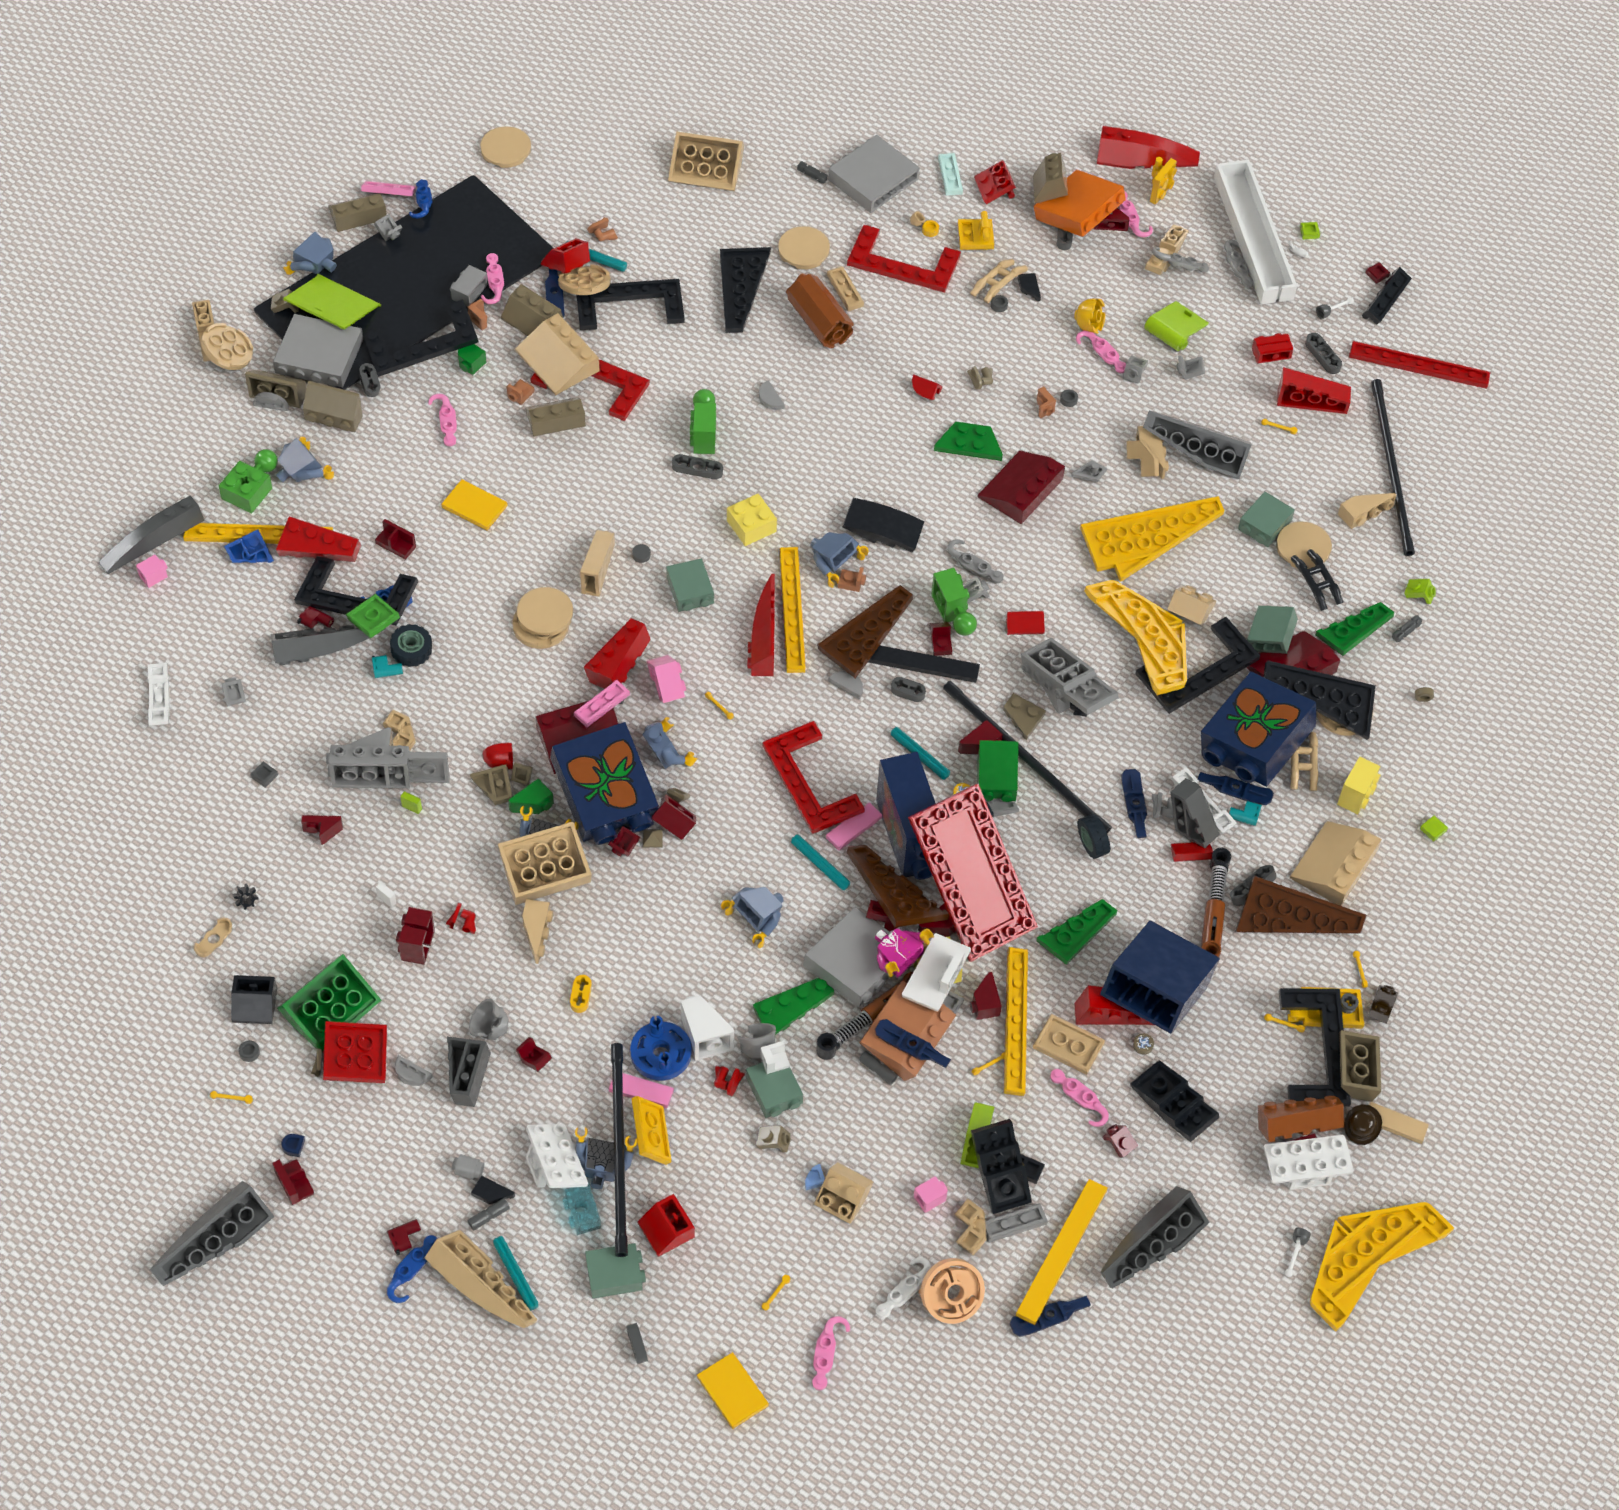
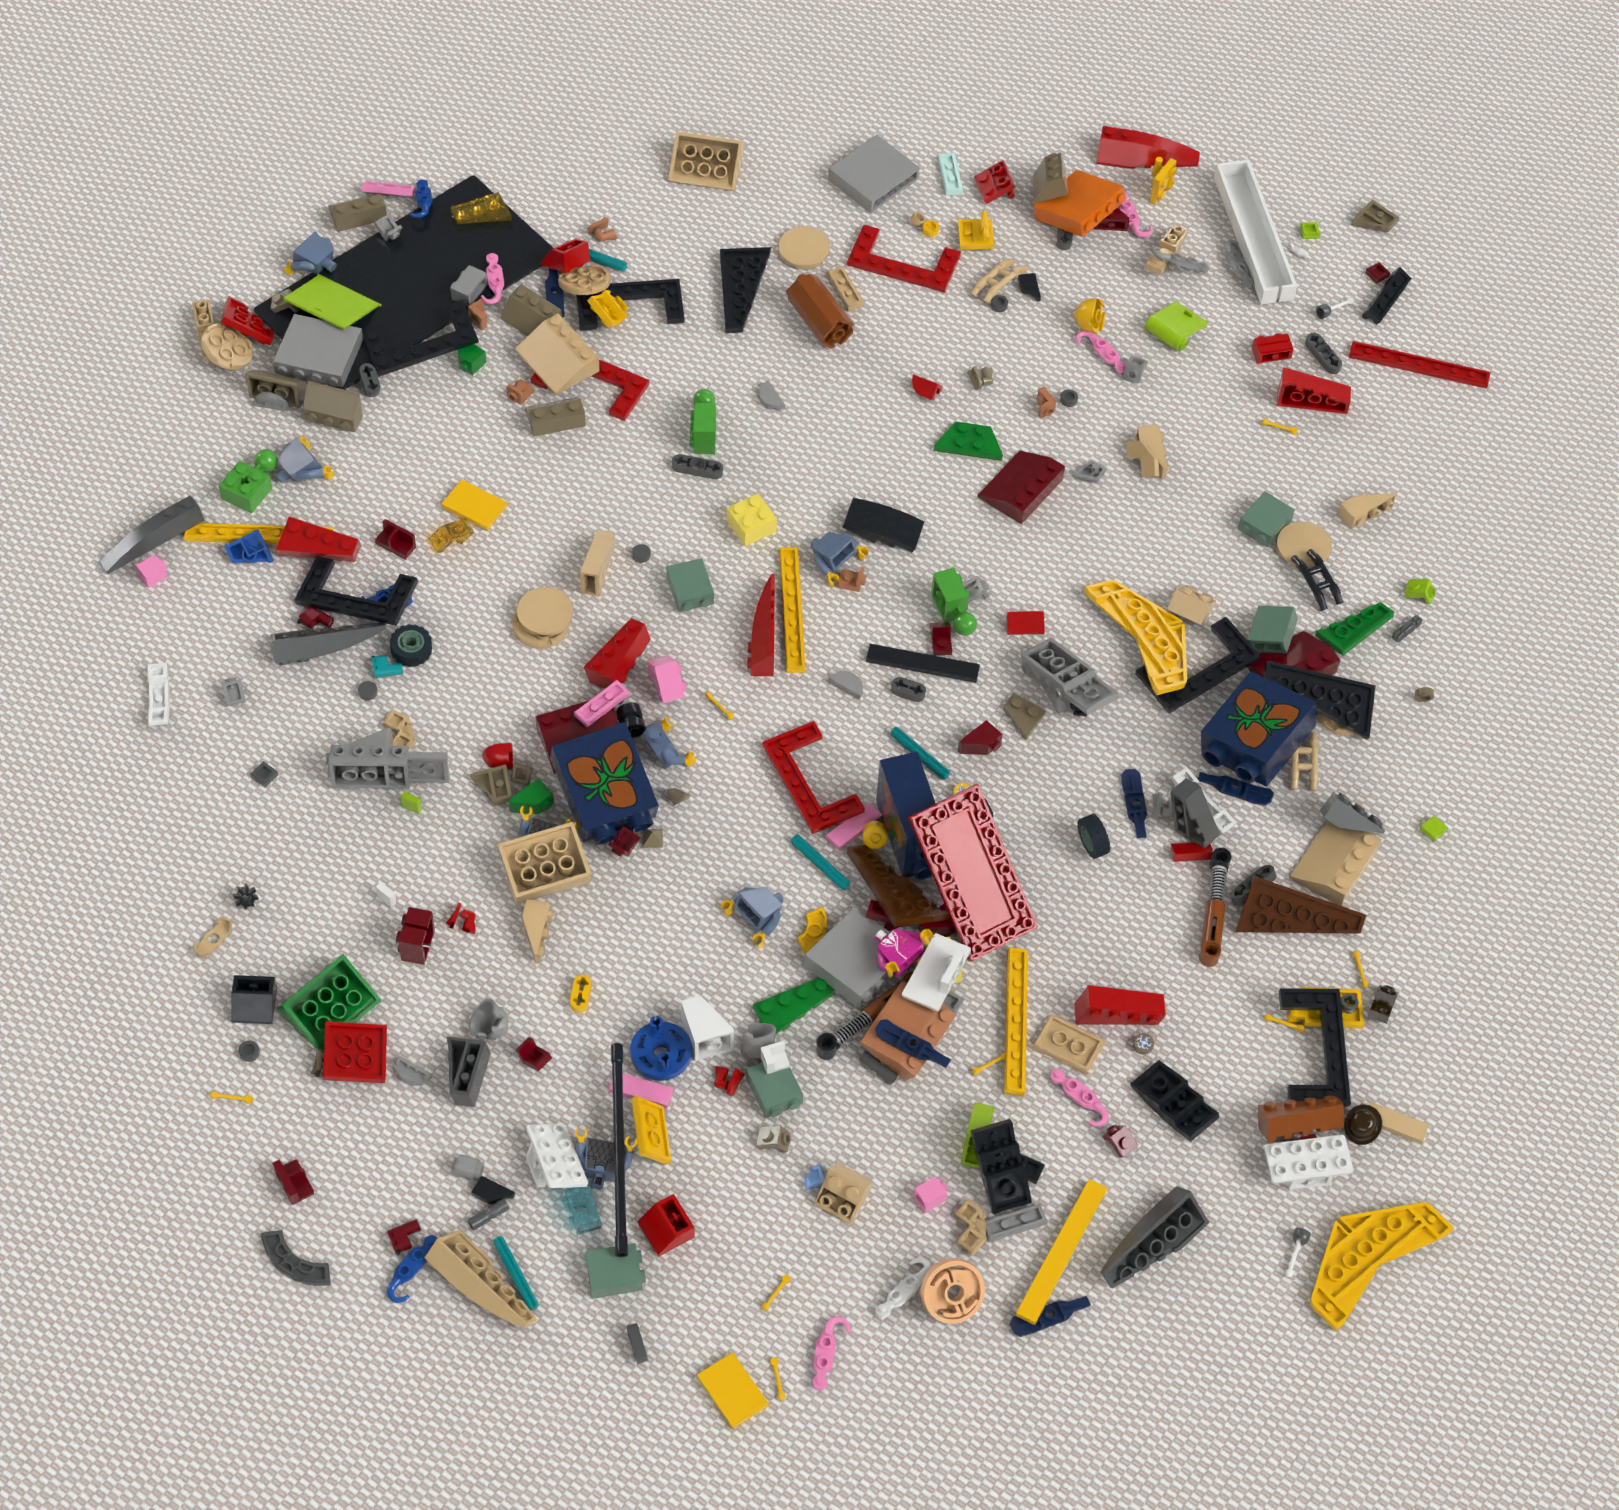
dark grey wedge [150,1181,275,1286] -> none
dark blue tile [281,1134,305,1158] -> none
dark red slope [301,815,343,845] -> none
bright green tile [346,594,400,639] -> none
bright pink piece [428,394,457,446] -> none
tan tile [480,126,531,168] -> none
dark red panel [652,794,696,840] -> none
dark grey axle [797,161,828,183] -> none
reddish brown wing [817,585,913,679] -> none
black piece [943,681,1112,833] -> none
light grey piece [948,539,1004,583] -> none
dark red slope [970,972,1002,1020] -> none
green slope [977,740,1018,802] -> none
light grey tile [988,798,1019,817] -> none
green wing [1036,899,1118,965] -> none
yellow wing [1080,496,1224,581] -> none
dark blue brick [1100,920,1220,1034] -> none
dark grey wedge [1143,410,1252,479] -> none
light grey bracket [1176,356,1205,380] -> none
teal piece [1229,801,1262,826] -> none
light yellow brick [1337,756,1381,815] -> none
dark tan slope [1340,1030,1381,1102] -> none
black piece [1371,379,1415,556] -> none
none -> red plate [221,296,274,346]
none -> dark grey tile [261,1230,331,1286]
none -> dark grey tile [358,681,378,700]
none -> clear yellow slope [428,518,474,553]
none -> clear yellow wing [451,192,512,224]
none -> yellow slope [587,290,628,328]
none -> black wheel [616,702,646,738]
none -> yellow hinge [770,1357,786,1400]
none -> yellow tile [797,907,827,955]
none -> yellow head [863,821,888,849]
none -> dark grey slope [1320,792,1385,833]
none -> dark tan wing [1351,200,1399,232]

